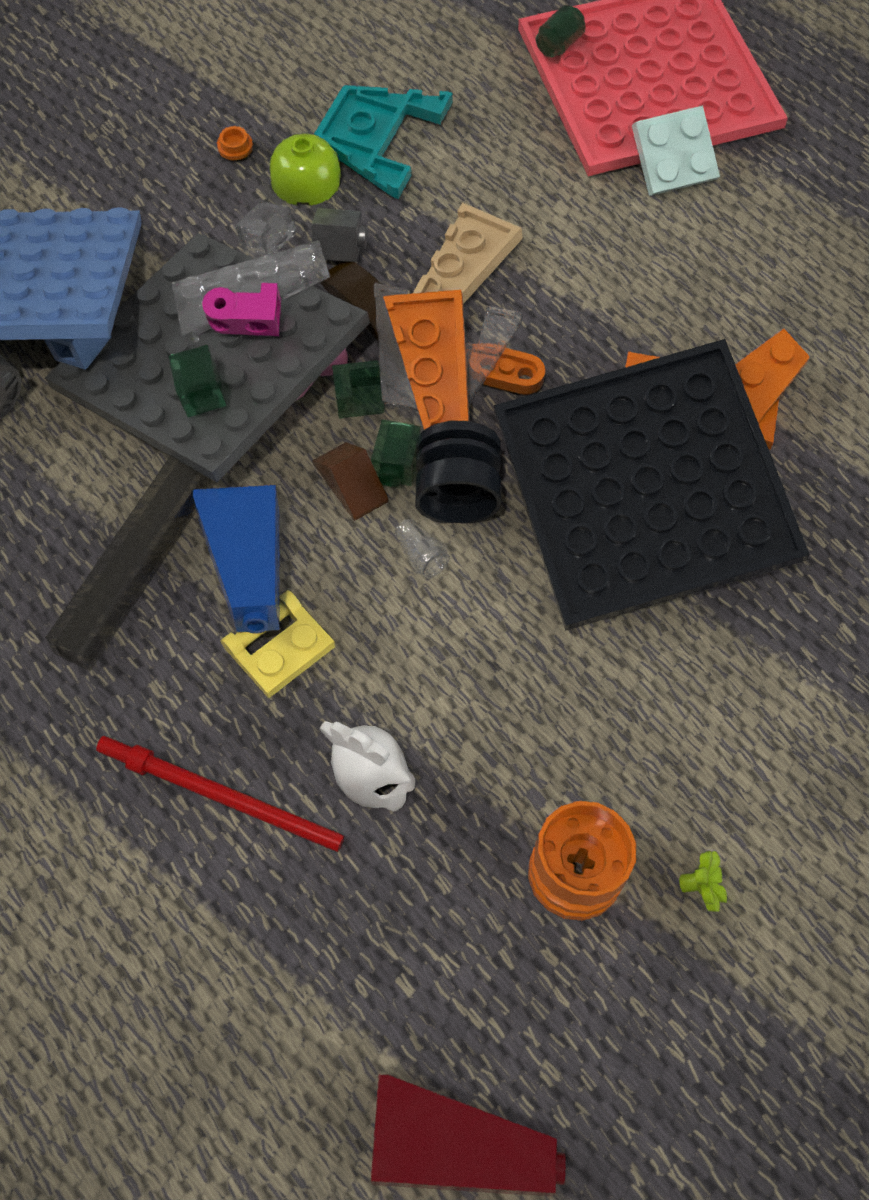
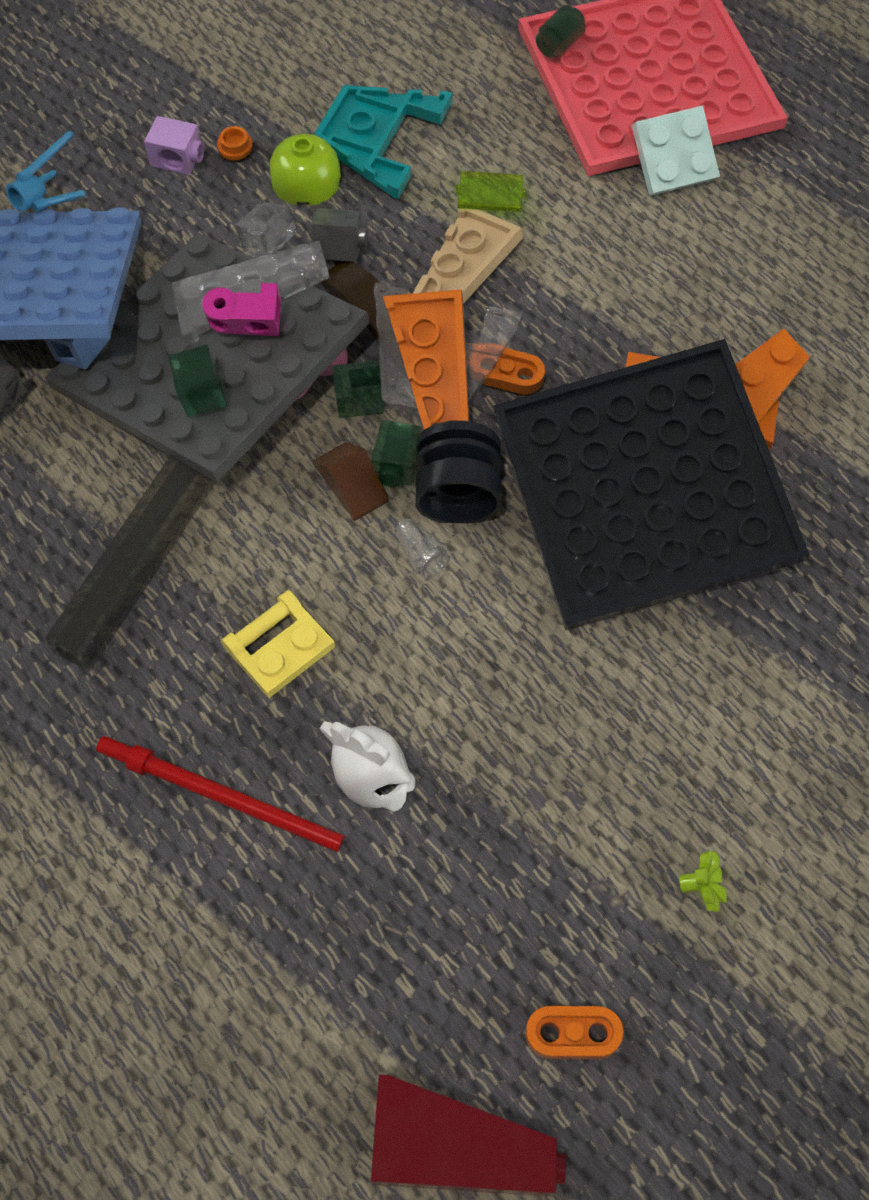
blue slope [193,485,280,633] -> none
orange wheel [528,801,636,921] -> none
none -> dark azure plant [6,131,86,212]
none -> lavender brick [144,116,205,175]
none -> clear neon green piece [456,171,526,212]
none -> orange plate [525,1006,623,1059]

